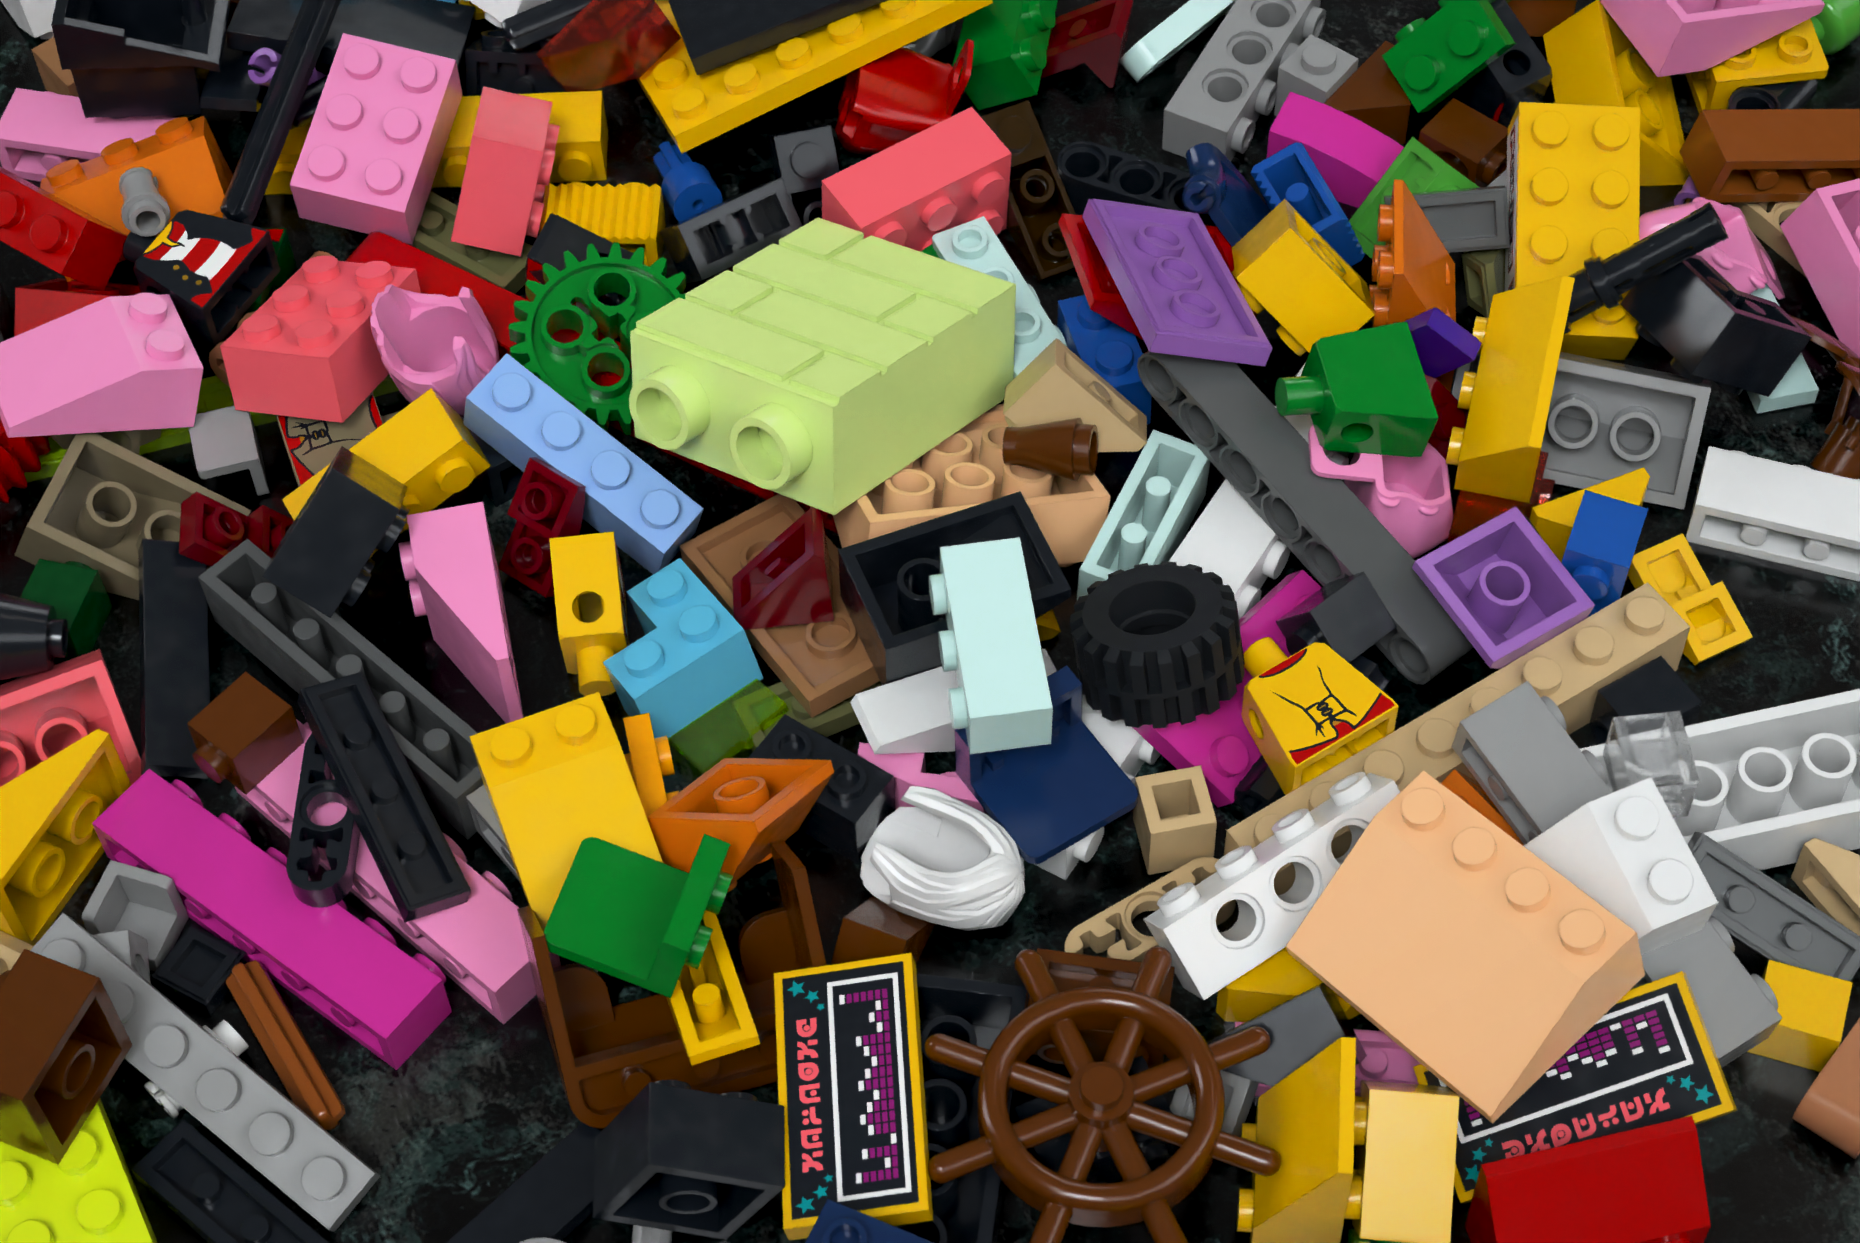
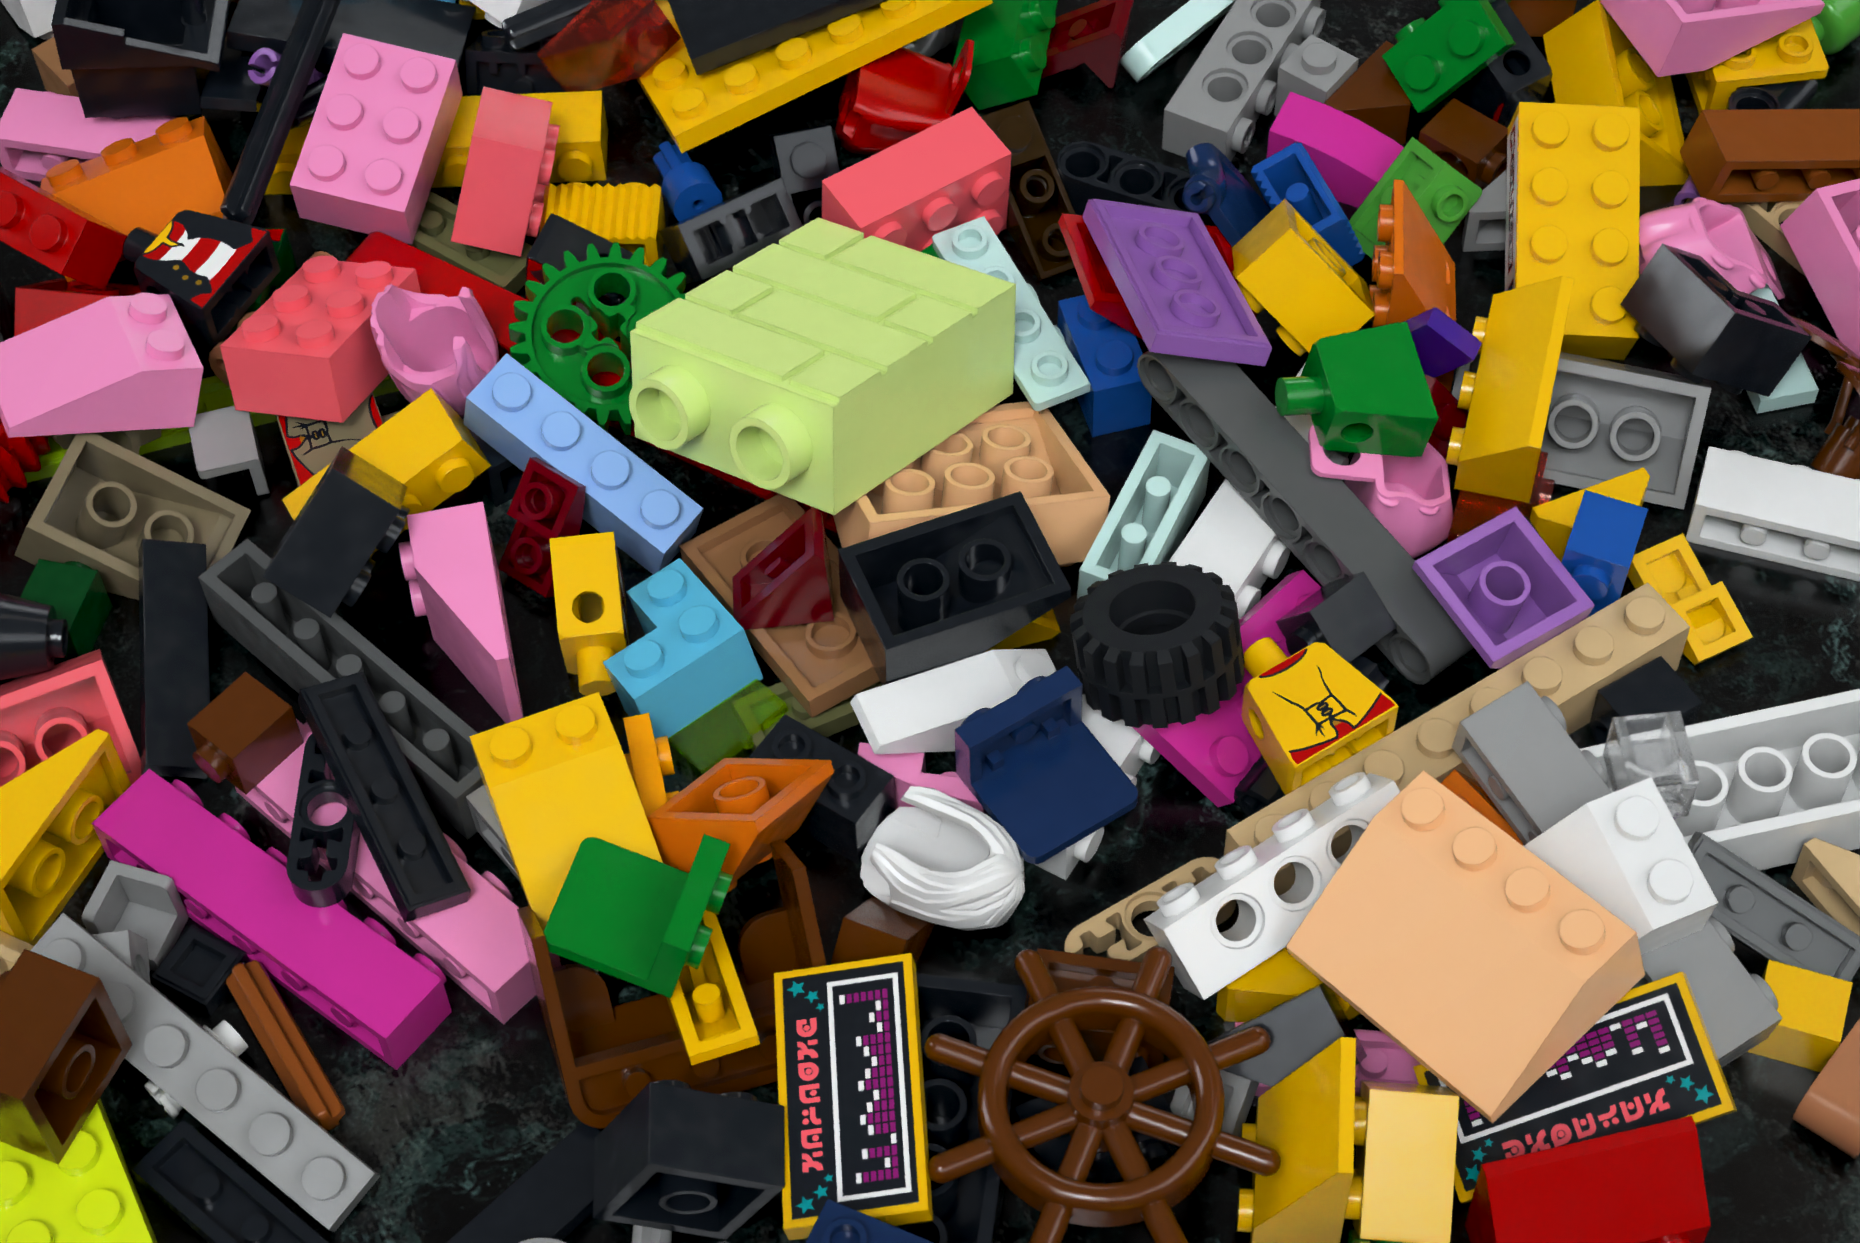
light grey pin [119,167,170,237] -> none
dark red slope [179,492,294,566] -> none
light aqua brick [929,537,1053,754] -> none
reddish brown cone [1002,418,1098,481] -> none
tan slope [1003,338,1147,452] -> none
tan brick [1133,765,1217,875] -> none
dark grey tile [1384,186,1510,253] -> none
olive slope [1462,248,1505,318] -> none
black pin [1564,202,1729,334] -> none

